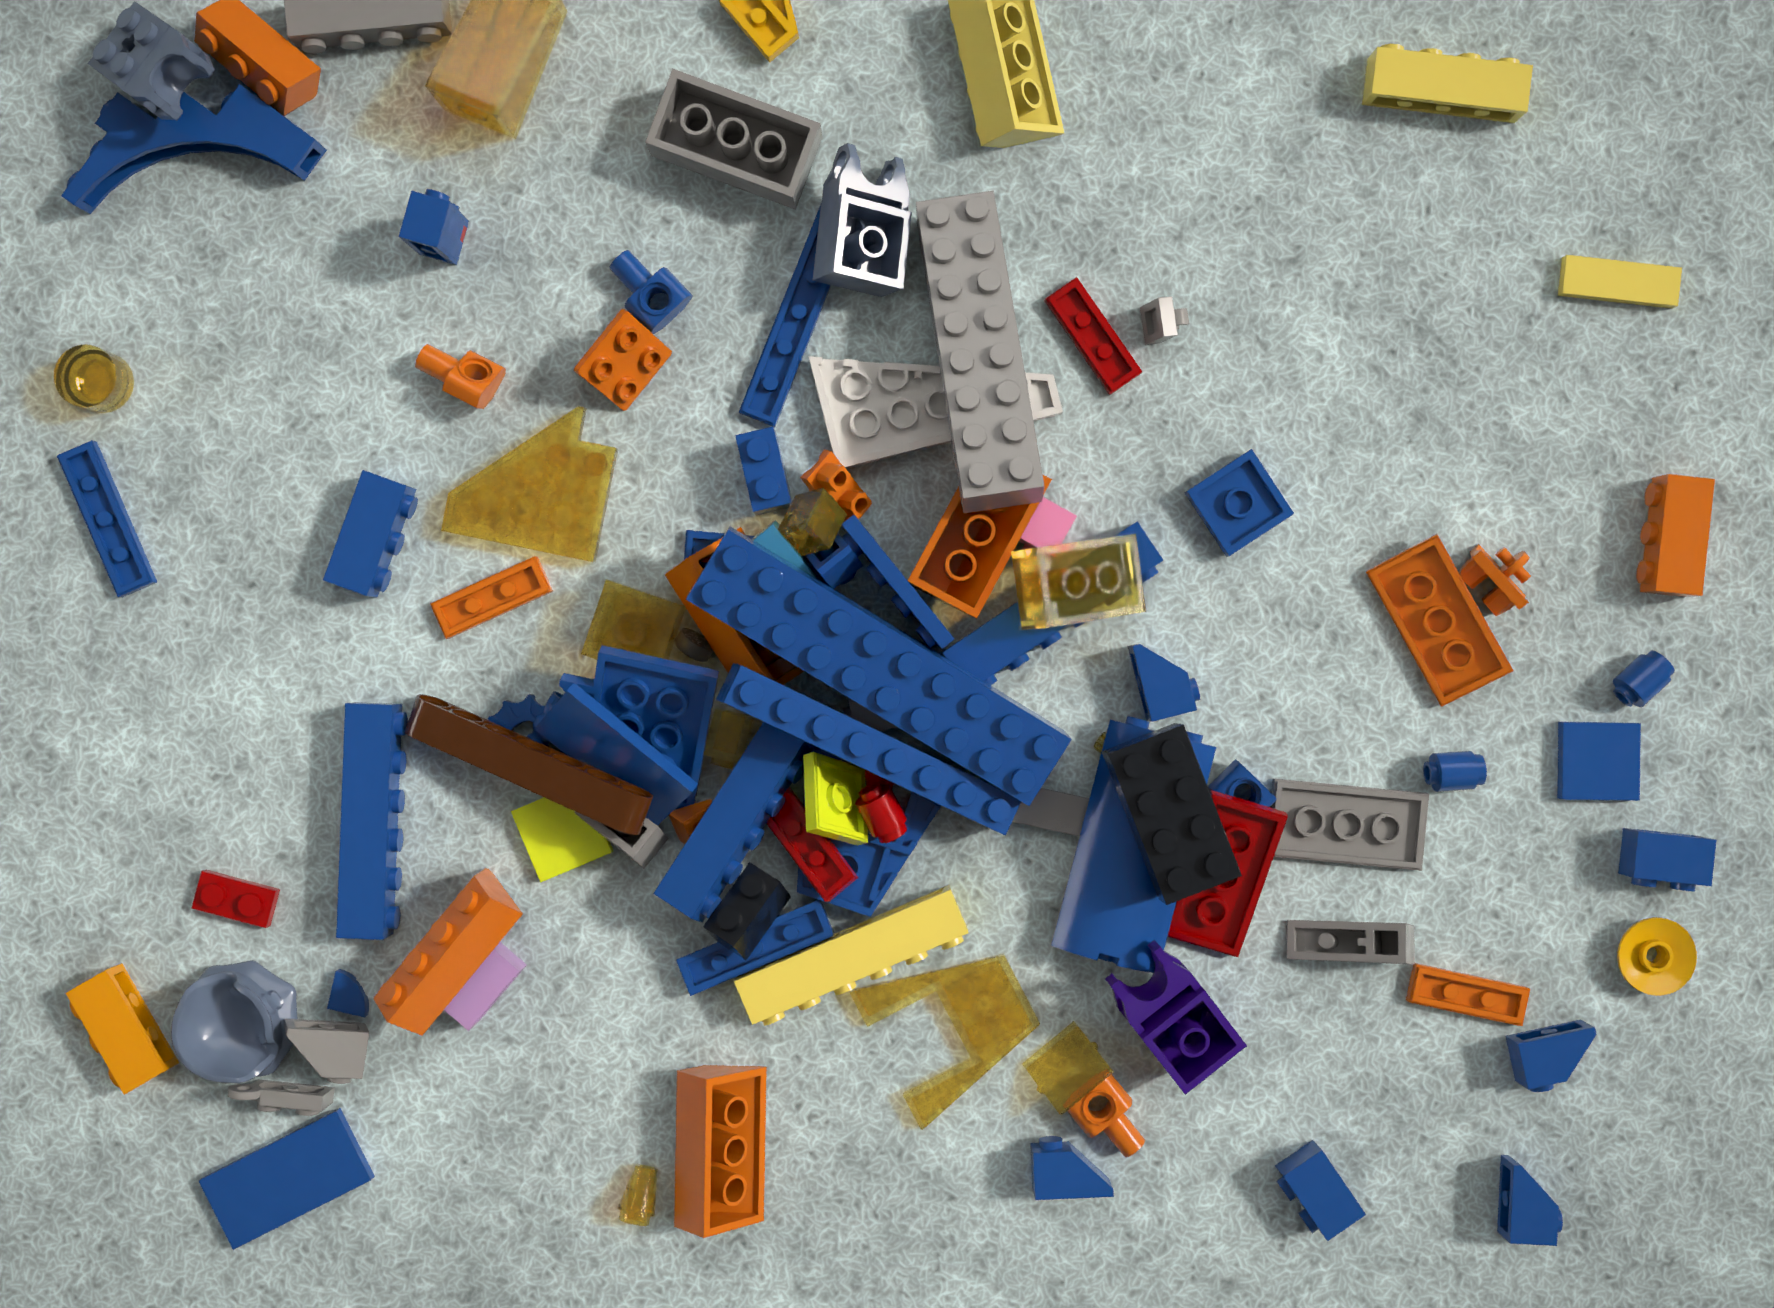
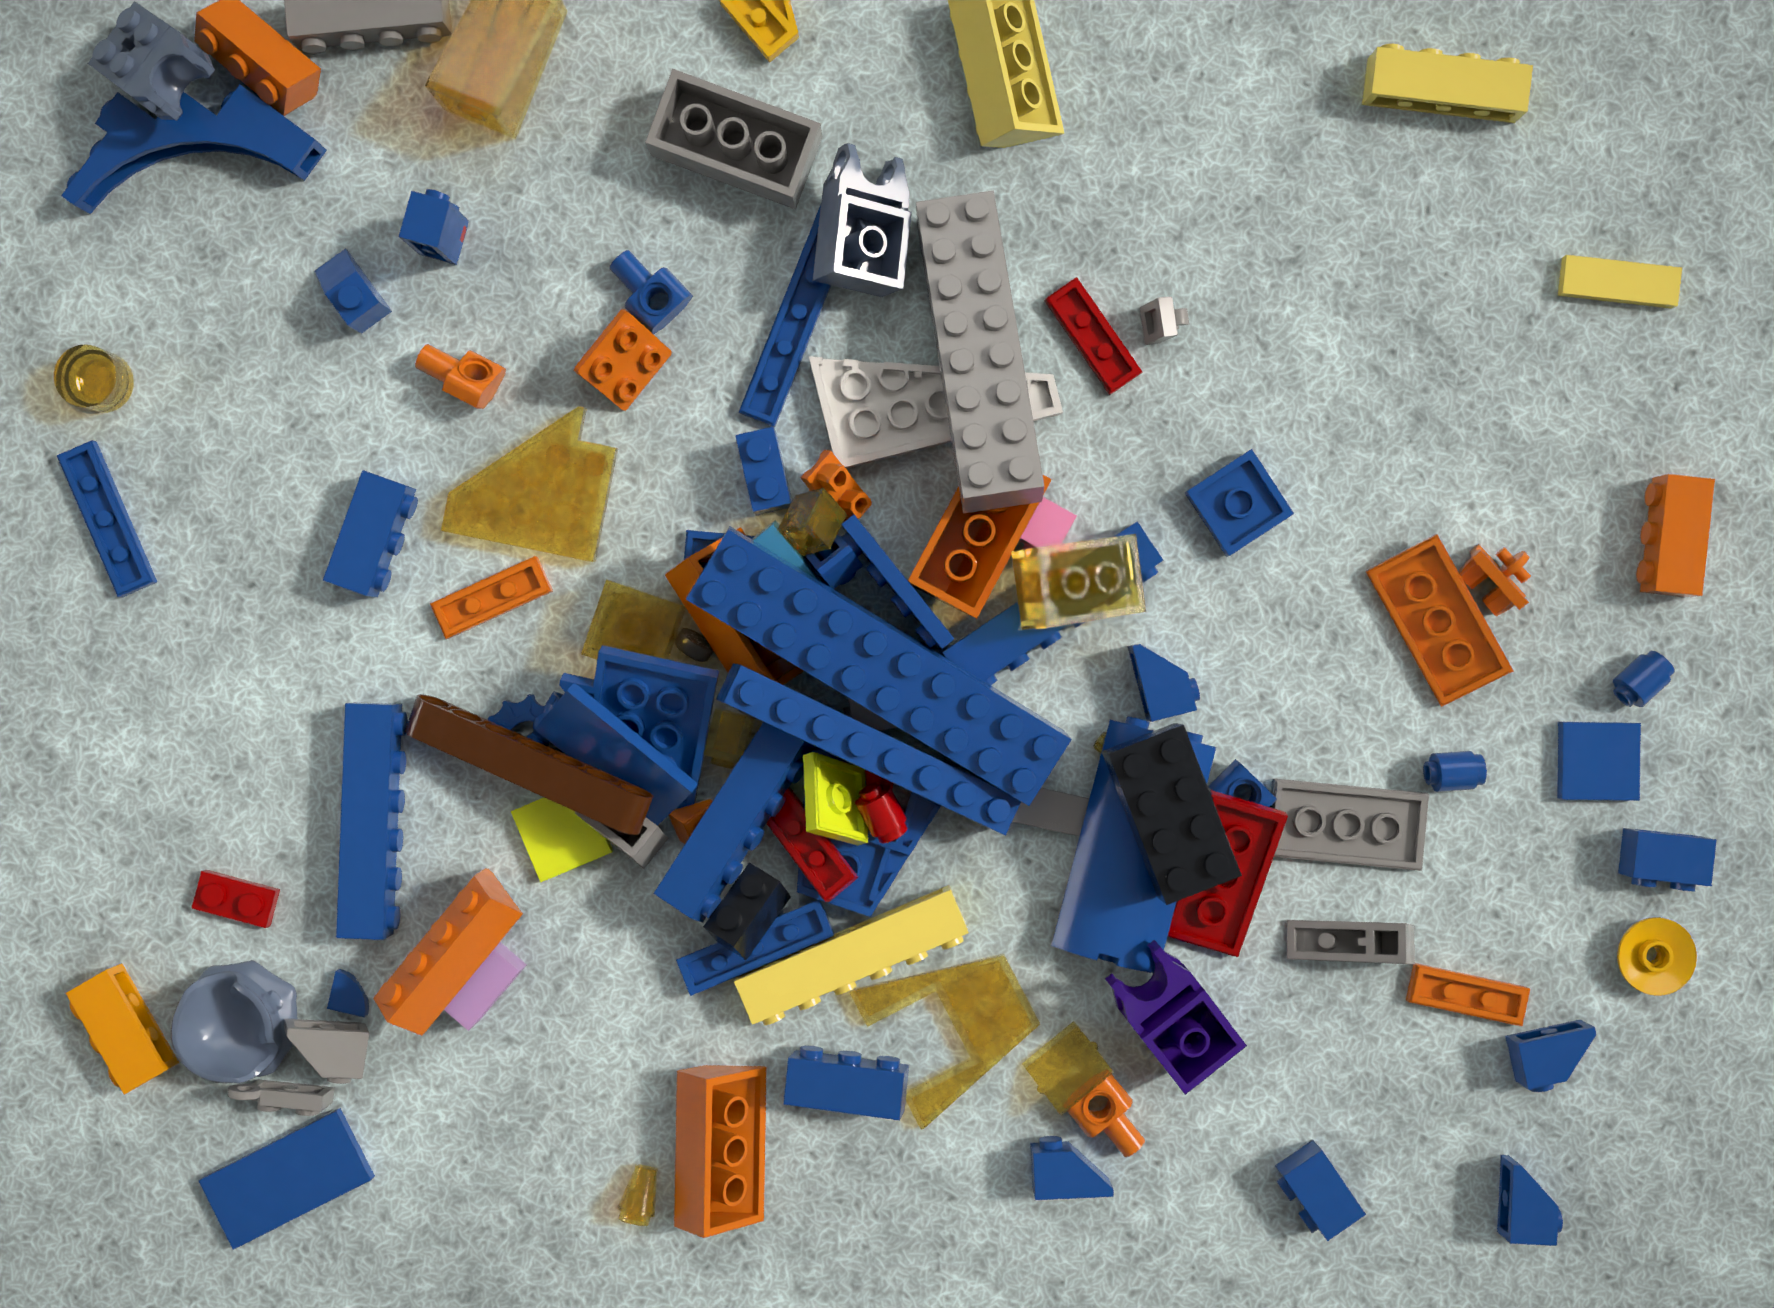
none -> blue slope [315,248,392,334]
none -> blue brick [784,1046,909,1121]

